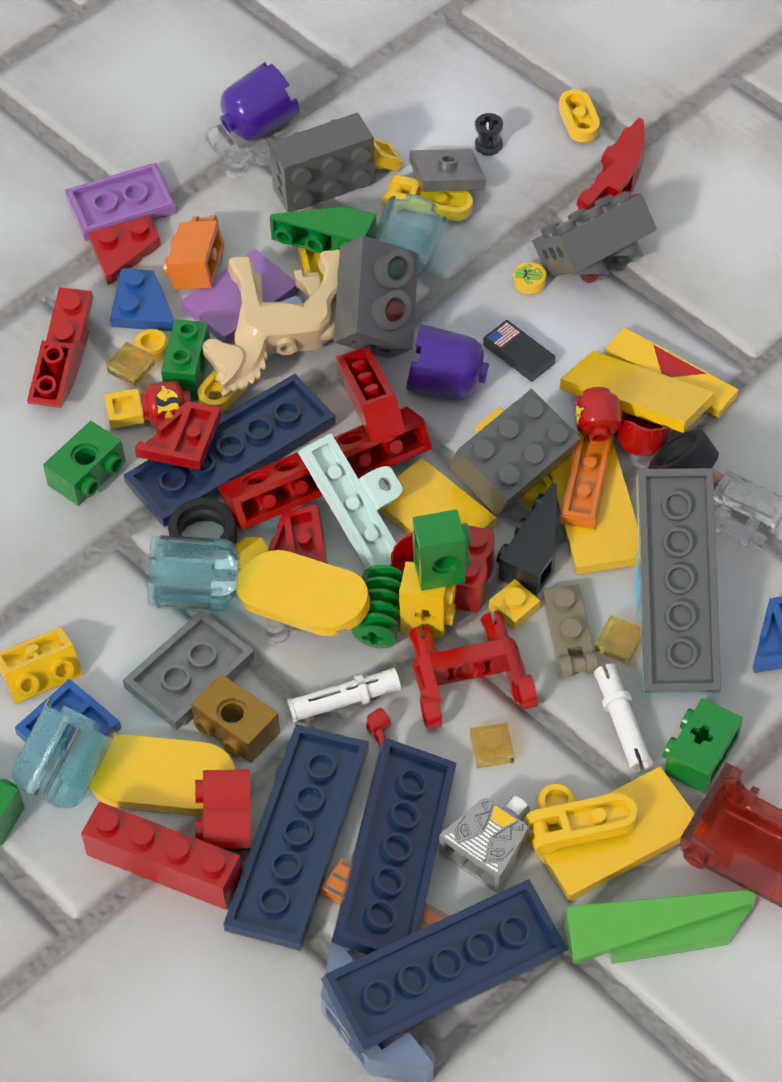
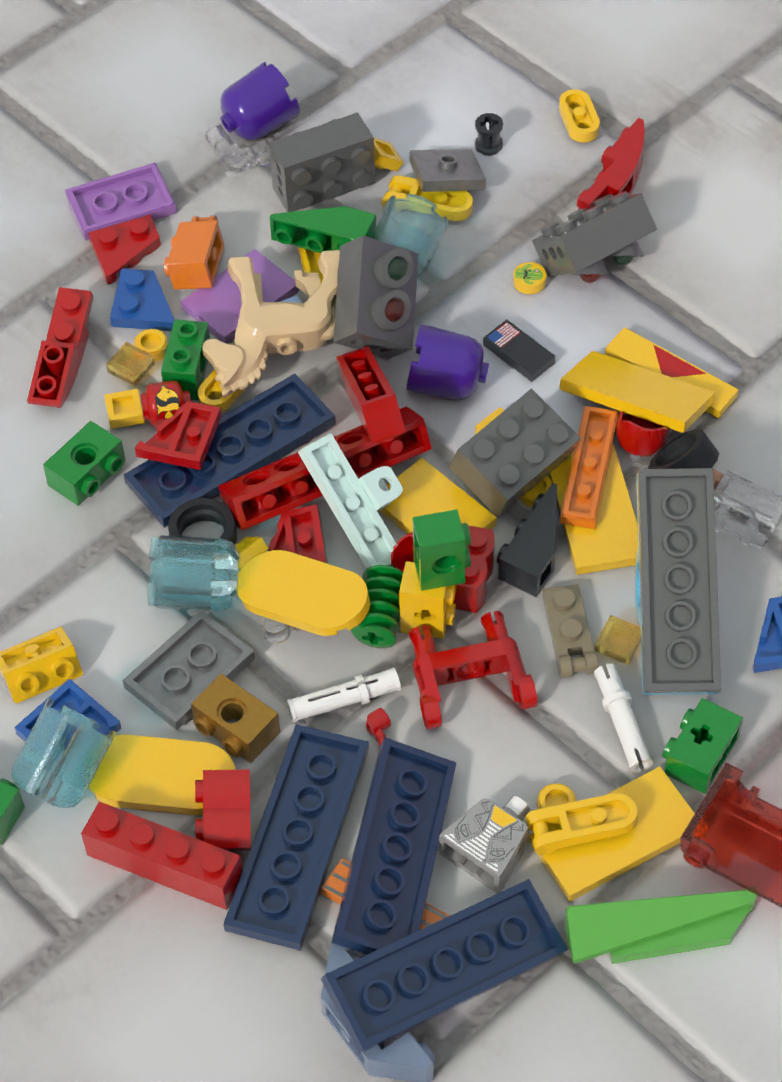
clear yellow plate [470,723,514,768] -> none
yellow plate [489,579,541,630] -> none
red head [574,387,622,442] -> none

